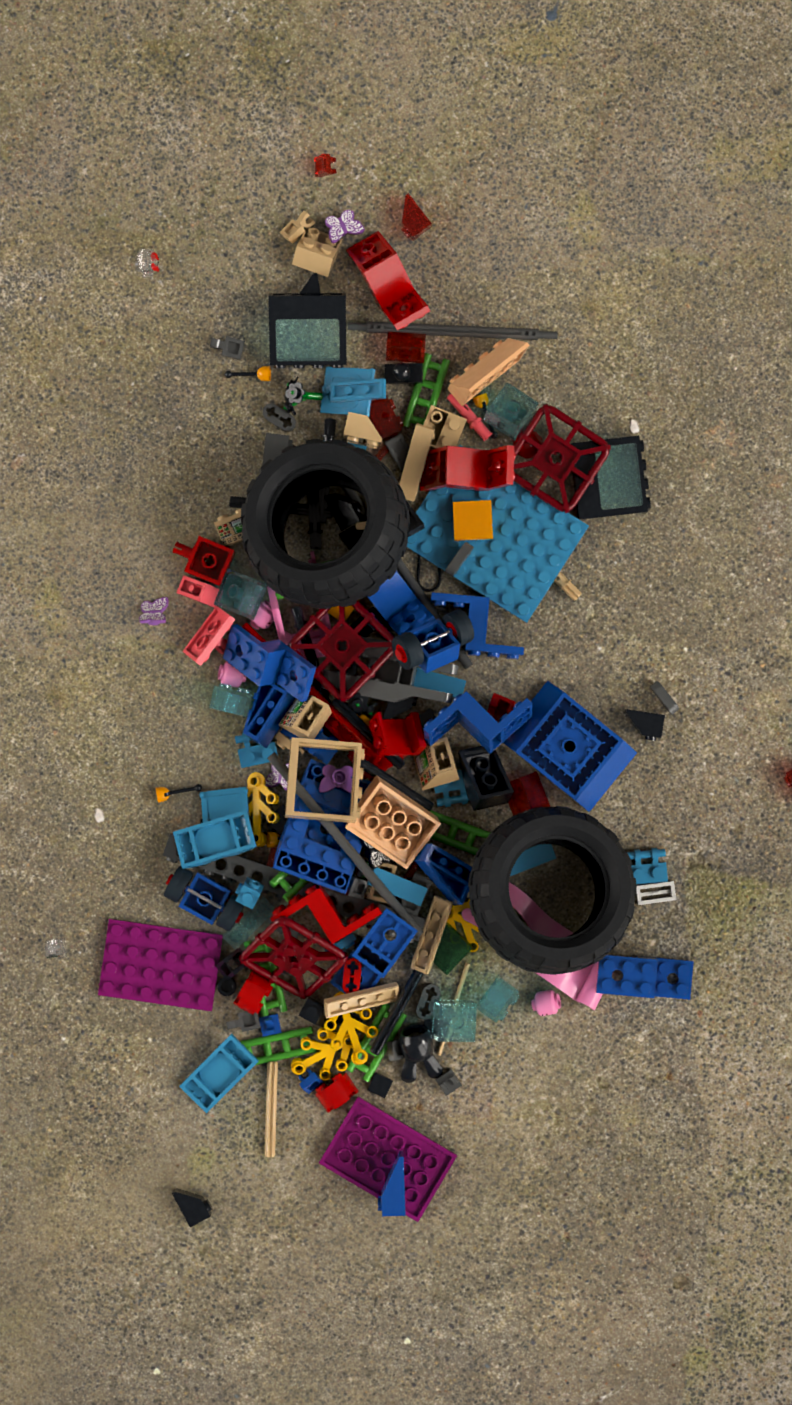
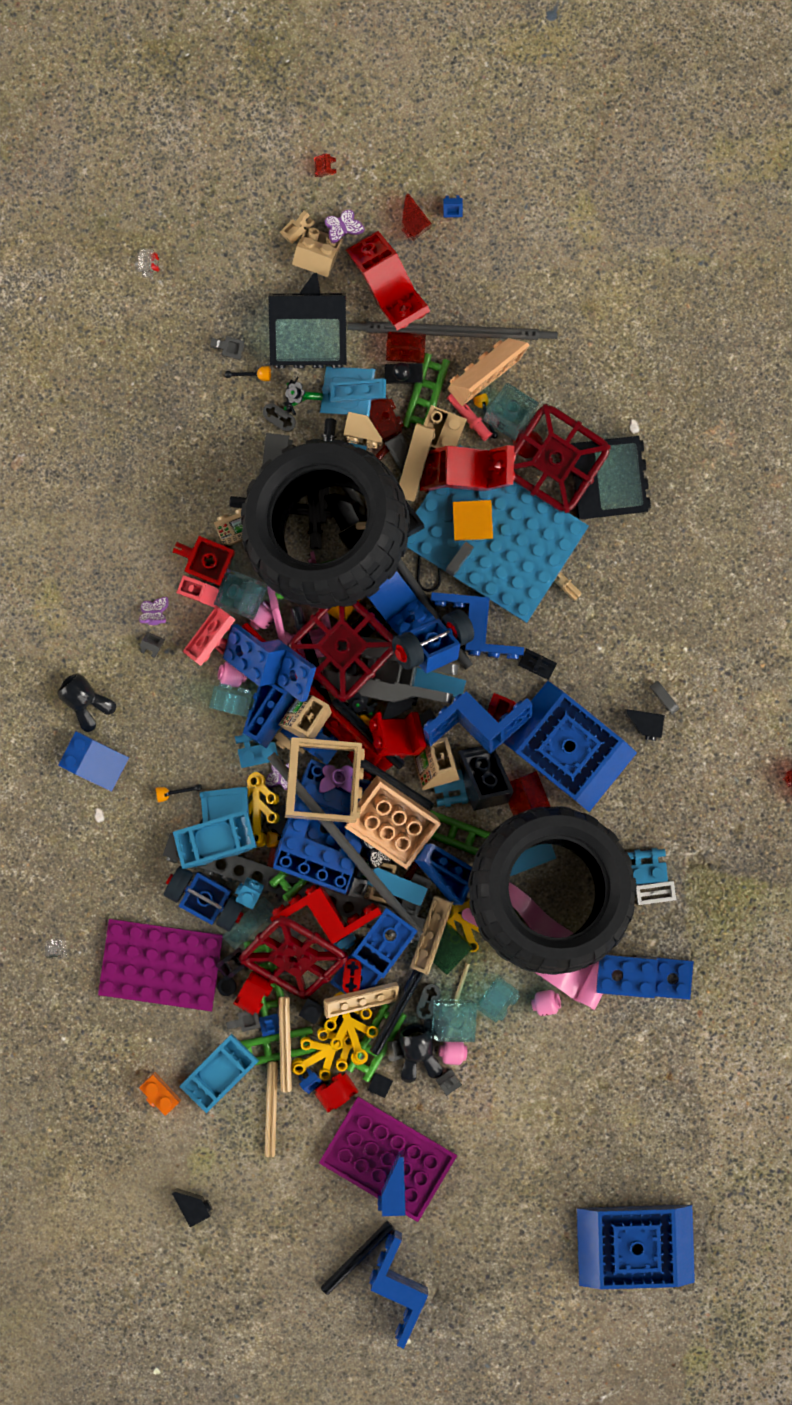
none -> black piece [57,673,116,732]
none -> slope [58,731,129,792]
none -> orange brick [139,1072,181,1116]
none -> dark grey tile [140,632,165,658]
none -> tan axle [278,996,292,1093]
none -> black axle [321,1221,394,1295]
none -> blue bracket [369,1230,428,1349]
none -> bright pink head [438,1039,467,1065]
none -> blue tile [443,195,463,218]
none -> black hips [518,648,557,681]
none -> blue slope [577,1204,695,1289]

